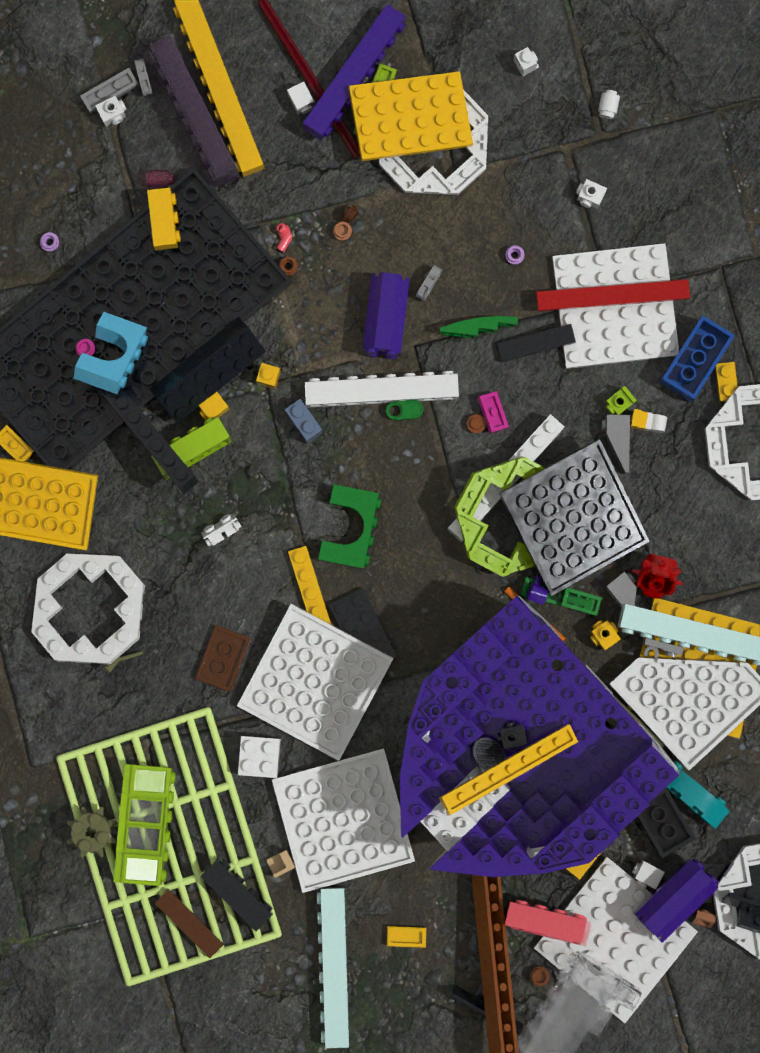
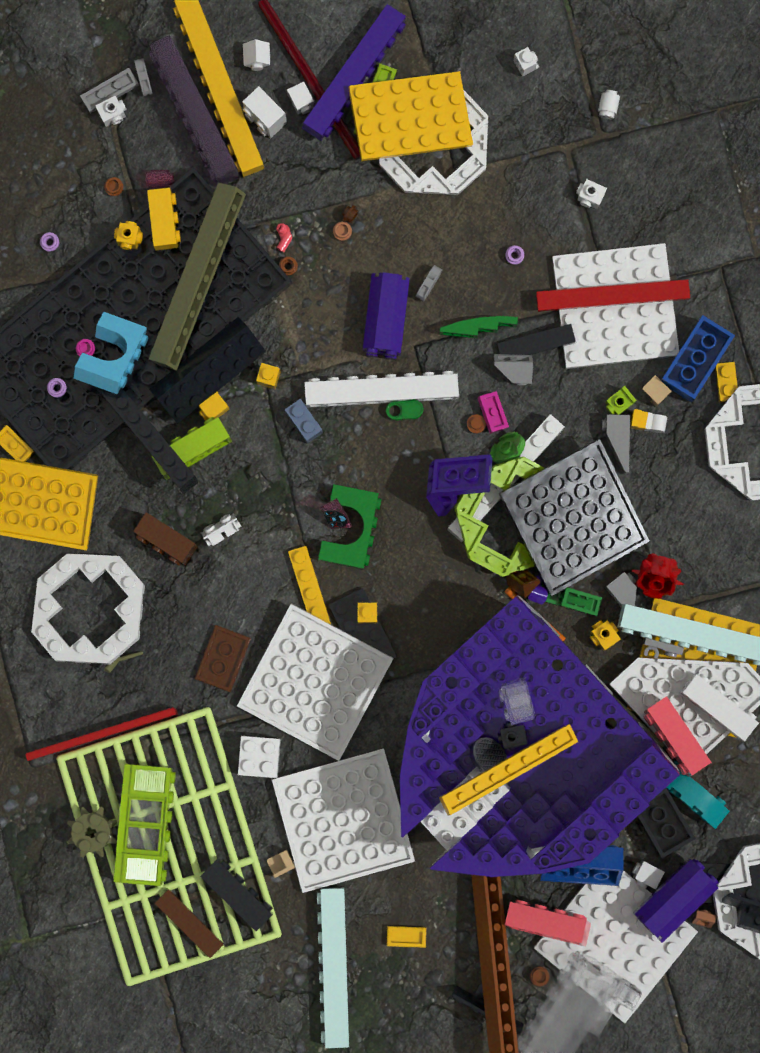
none -> red tile [25,707,178,761]
none -> lavender plate [47,378,67,397]
none -> dark orange plate [104,177,124,196]
none -> yellow brick [114,221,143,250]
none -> reddish brown brick [133,512,198,566]
none -> olive brick [149,183,246,371]
none -> white brick [242,86,287,139]
none -> white brick [243,39,270,71]
none -> slope [320,498,352,529]
none -> yellow brick [358,603,377,623]
none -> dark purple bracket [426,454,493,517]
none -> bright green tile [490,432,525,464]
none -> light grey slope [494,354,533,386]
none -> clear brick [498,677,536,725]
none -> reddish brown slope [506,569,540,598]
none -> blue brick [540,845,624,886]
none -> tan panel [642,375,671,407]
none -> coral brick [643,696,712,777]
none -> white brick [680,674,759,741]

